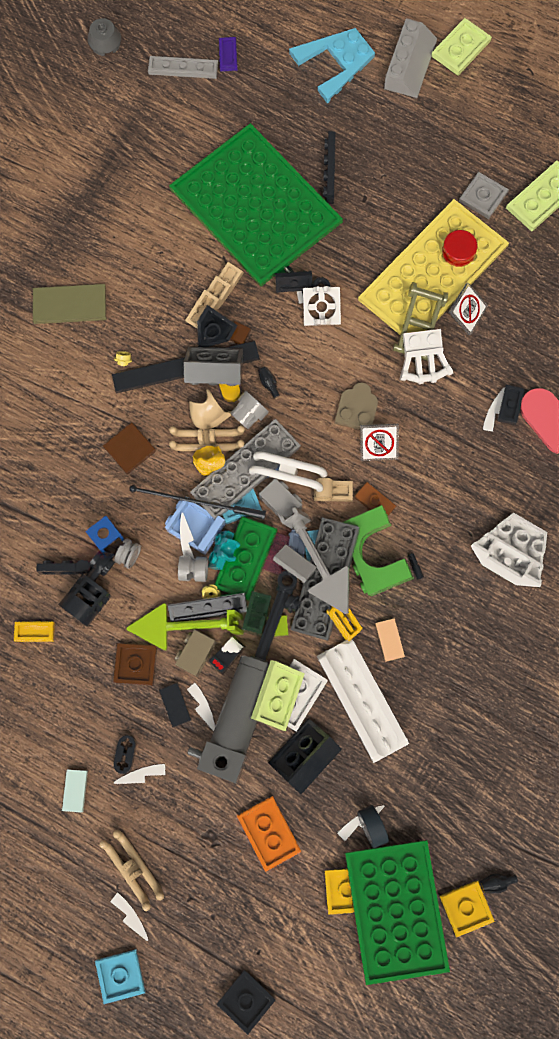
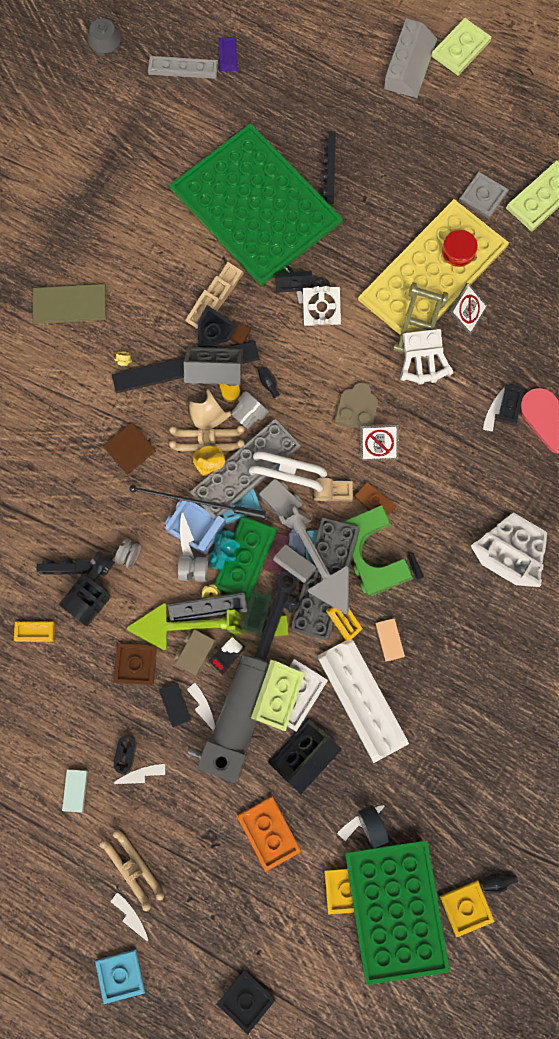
blue piece [85,516,125,554] -> none
medium azure wing [289,28,375,103] -> none

